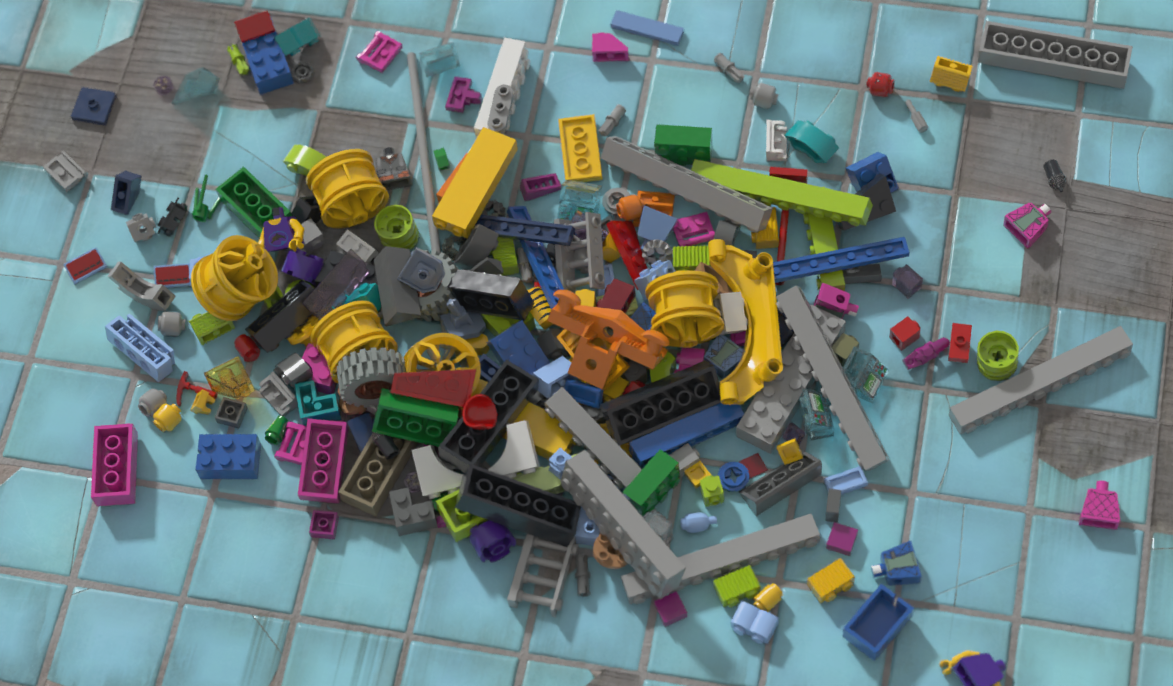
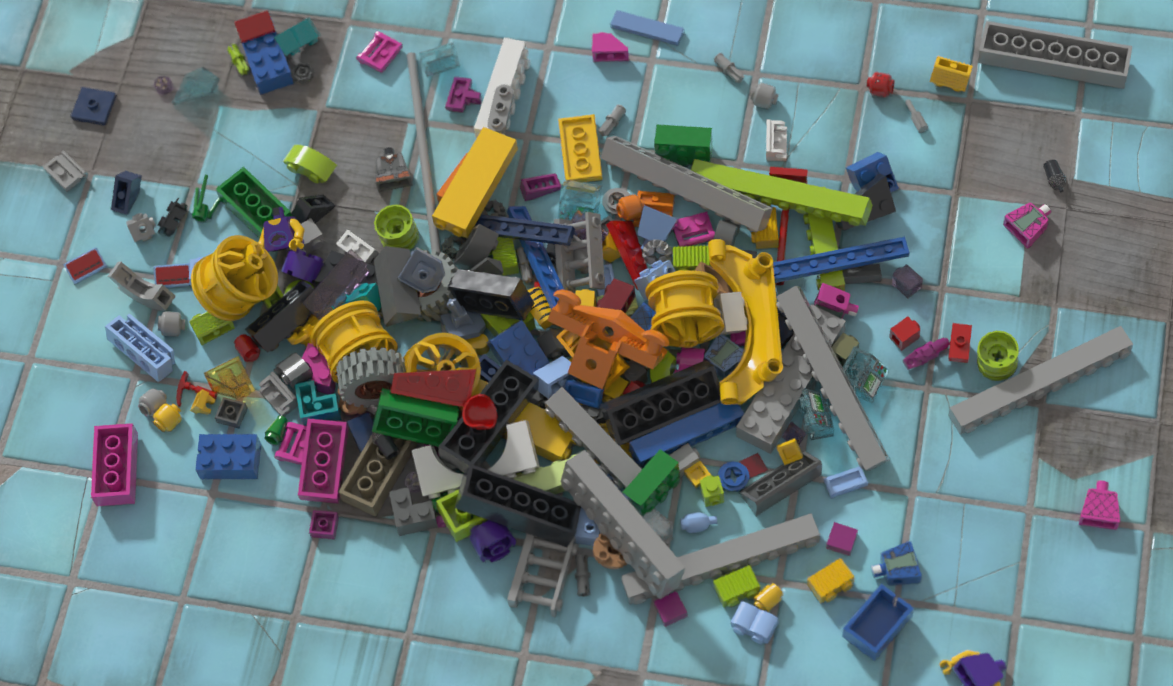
yellow wheel [306,149,389,228] -> none
green piece [433,148,450,171] -> none
light blue window [548,448,572,480] -> none
teal brick [784,120,839,163] -> none
dark grey piece [825,489,841,523] -> none

